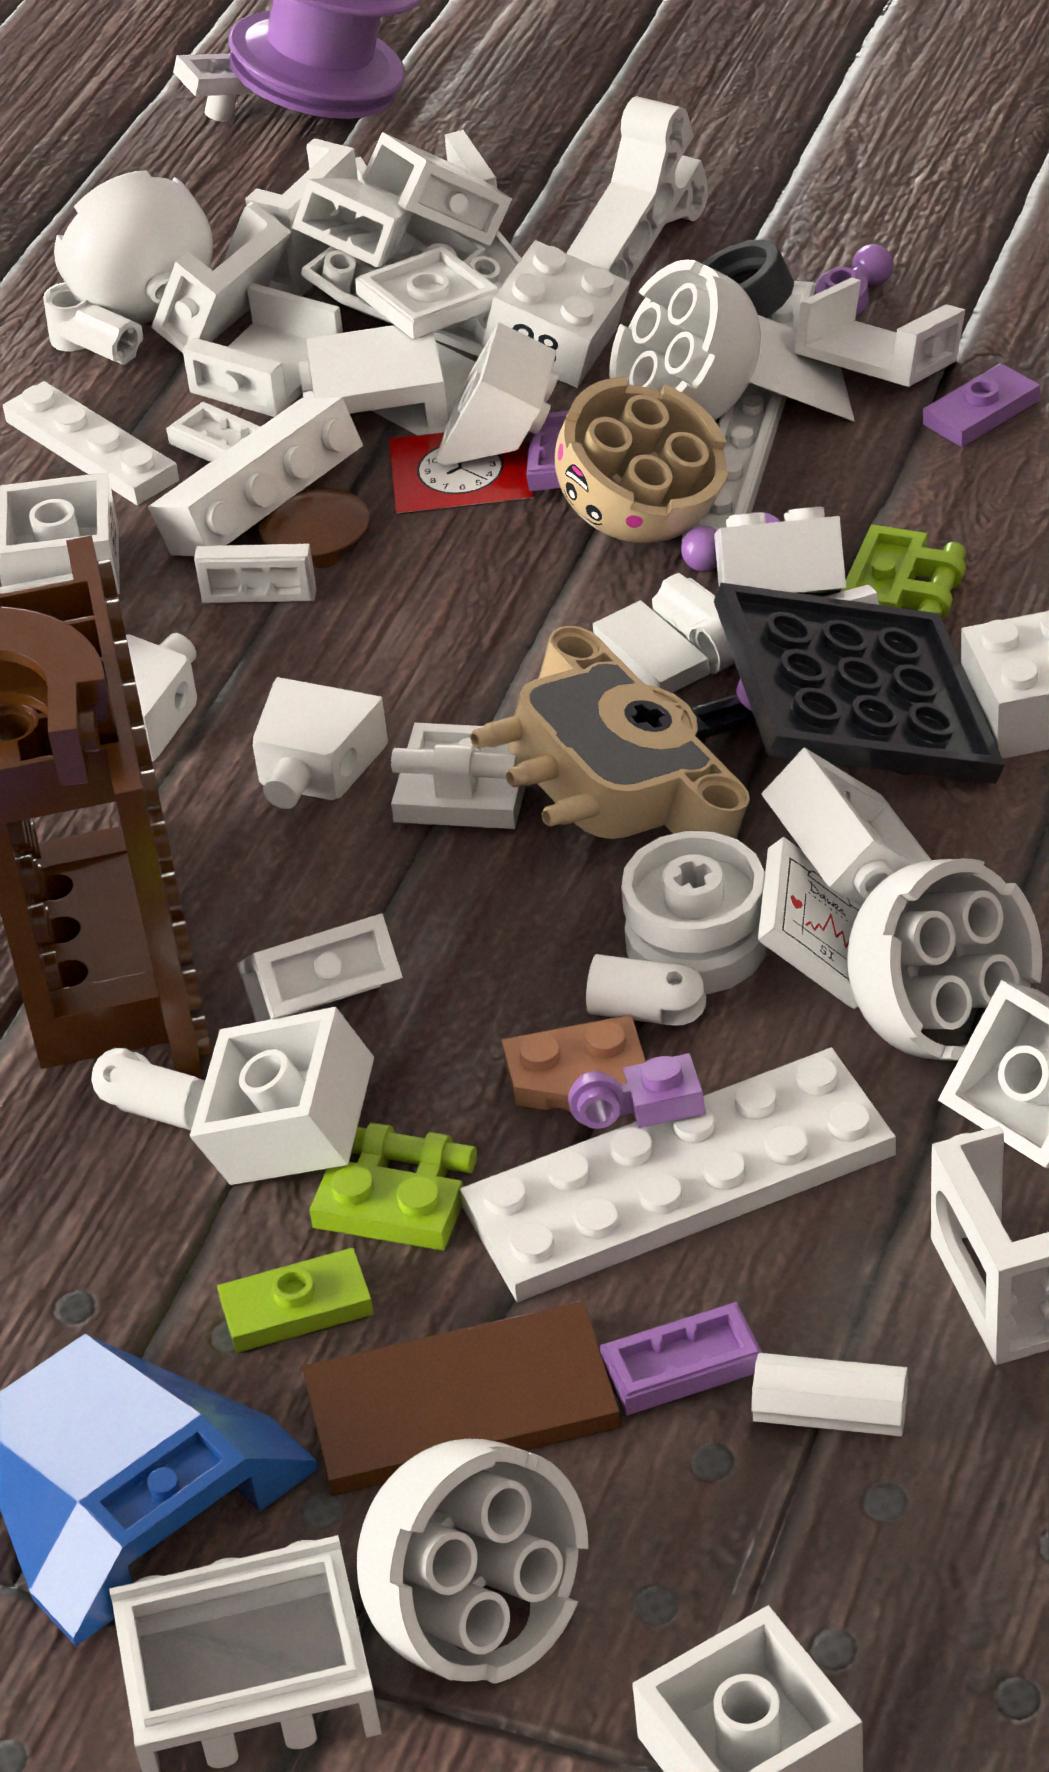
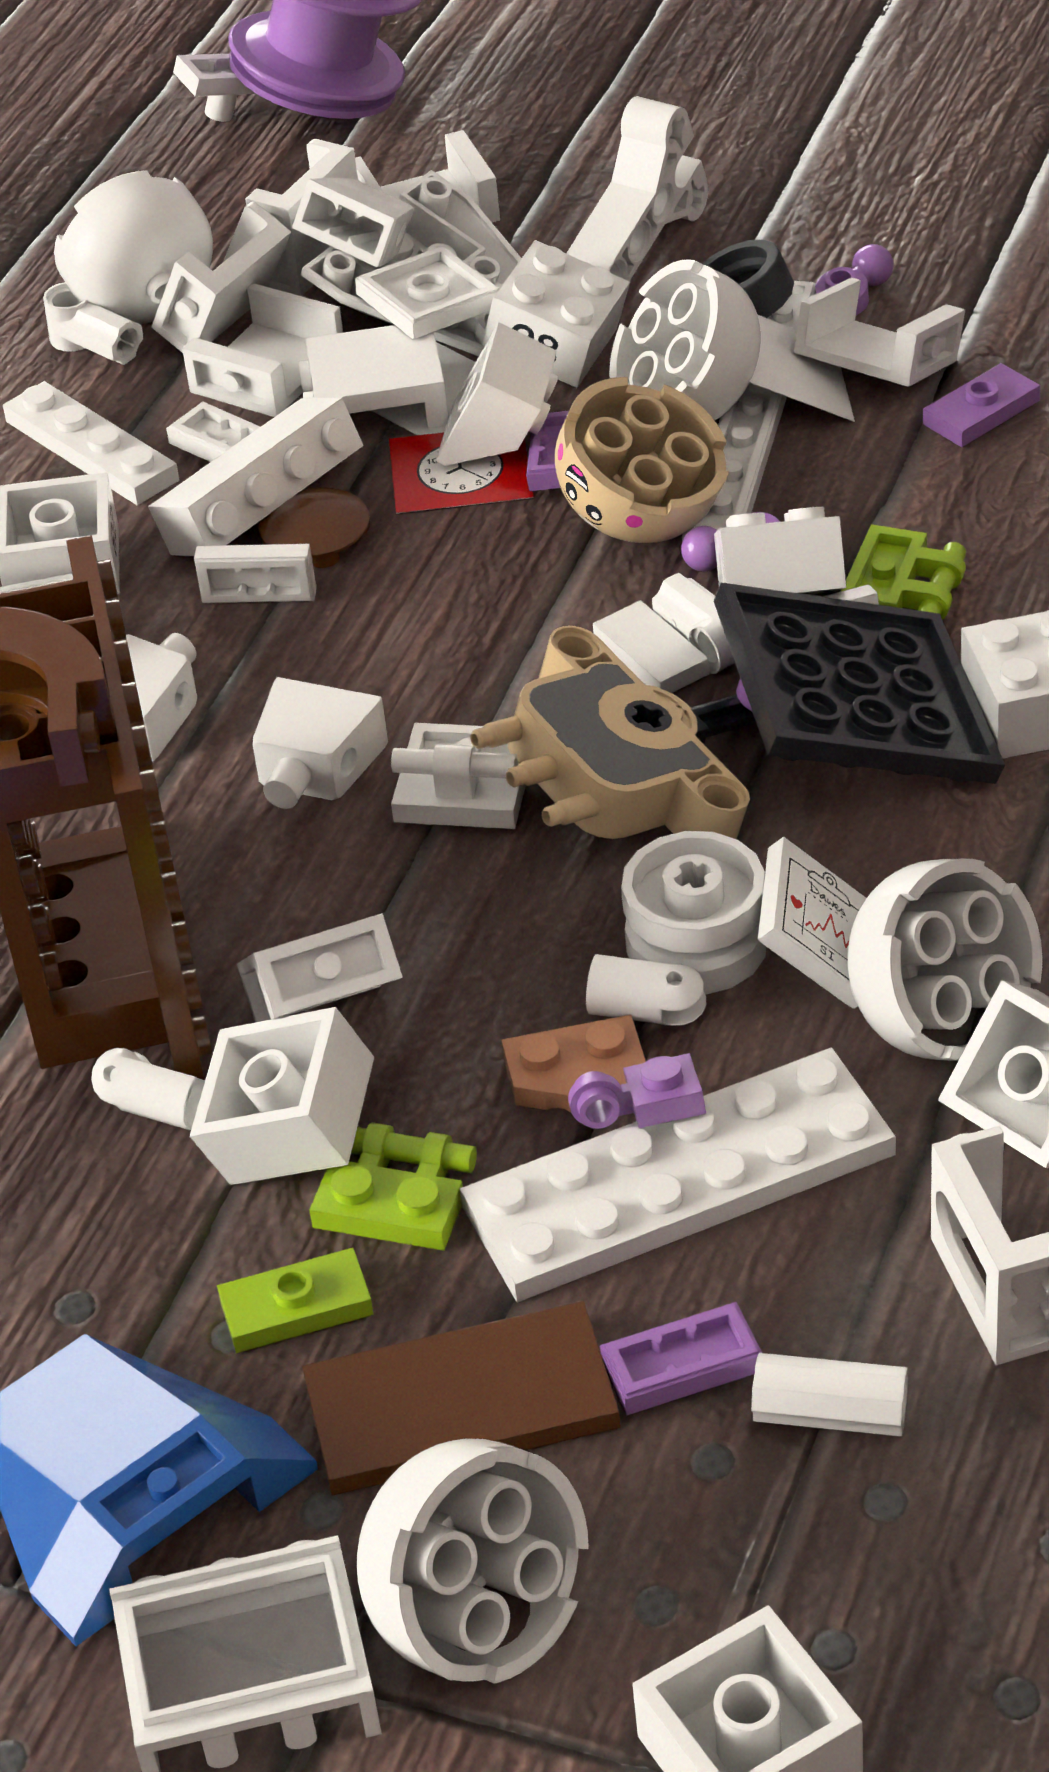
white panel [362,132,512,246] -> none
white window [762,748,931,906] -> none

